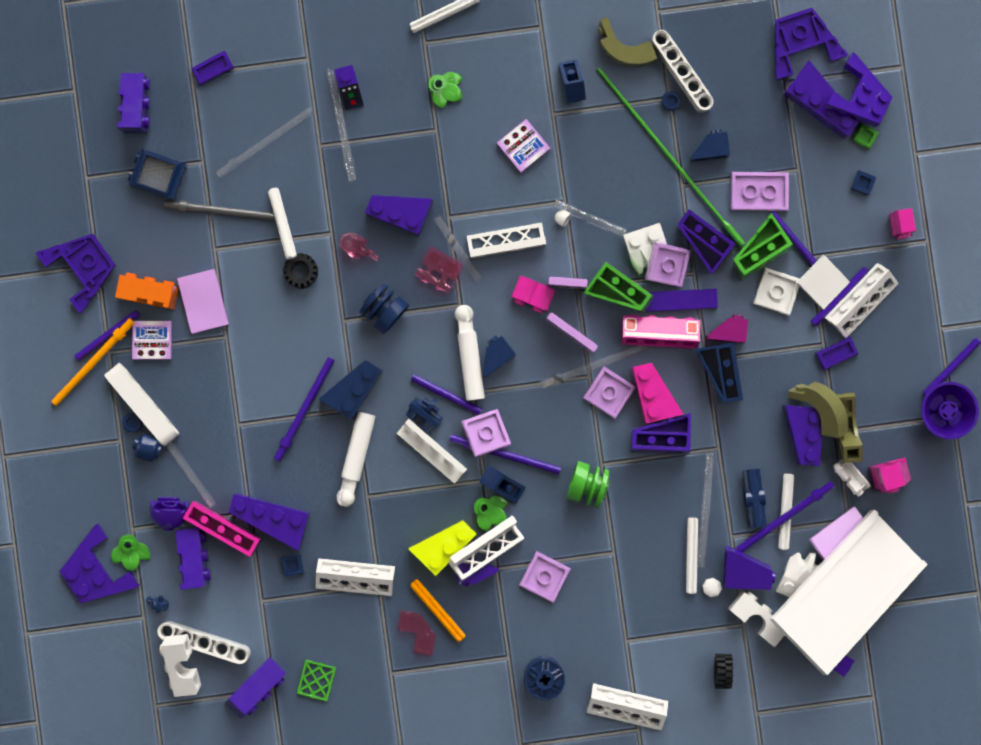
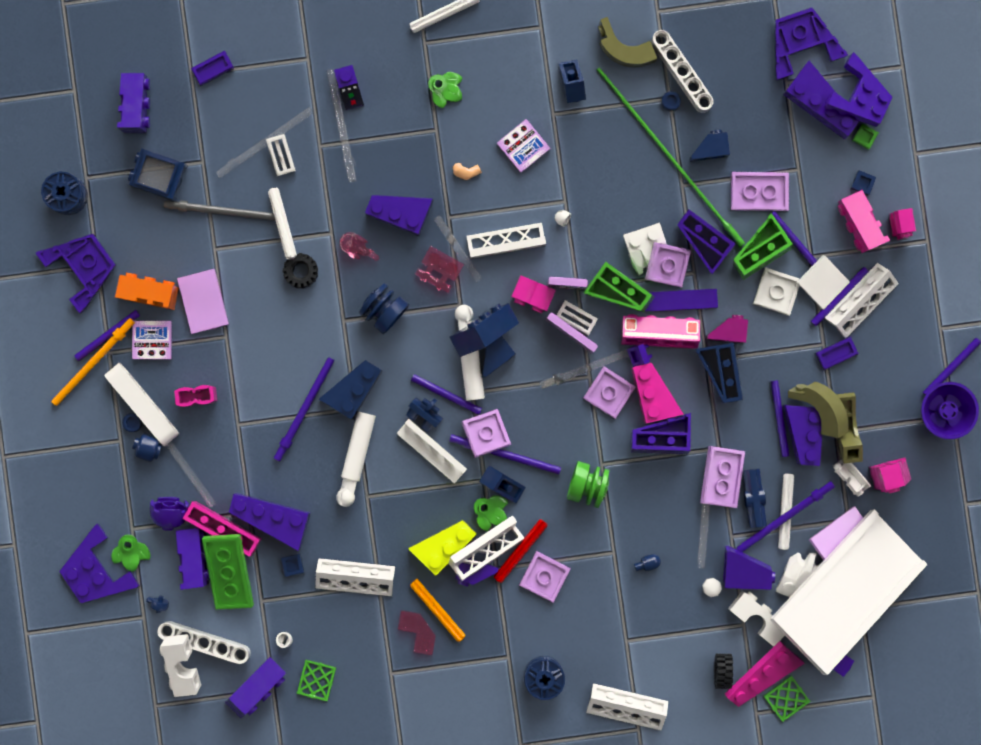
clear bar [554,200,626,237] -> none
white axle [686,517,698,594] -> none
none -> dark blue wheel [41,171,88,215]
none -> dark pink brick [174,385,217,407]
none -> bright green tile [202,534,254,609]
none -> white tile [266,134,296,176]
none -> white hinge [276,632,293,648]
none -> dark blue wedge [449,303,519,357]
none -> light nougat arm [452,163,482,180]
none -> red axle [494,519,548,583]
none -> white tile [556,300,598,336]
none -> dark purple tile [627,344,652,367]
none -> dark blue cylinder [634,554,661,571]
none -> lavender tile [700,446,745,508]
none -> dark pink wing [725,641,805,707]
none -> bright green window [764,676,811,722]
none -> dark purple bar [770,380,789,457]
none -> wedge [837,190,890,253]

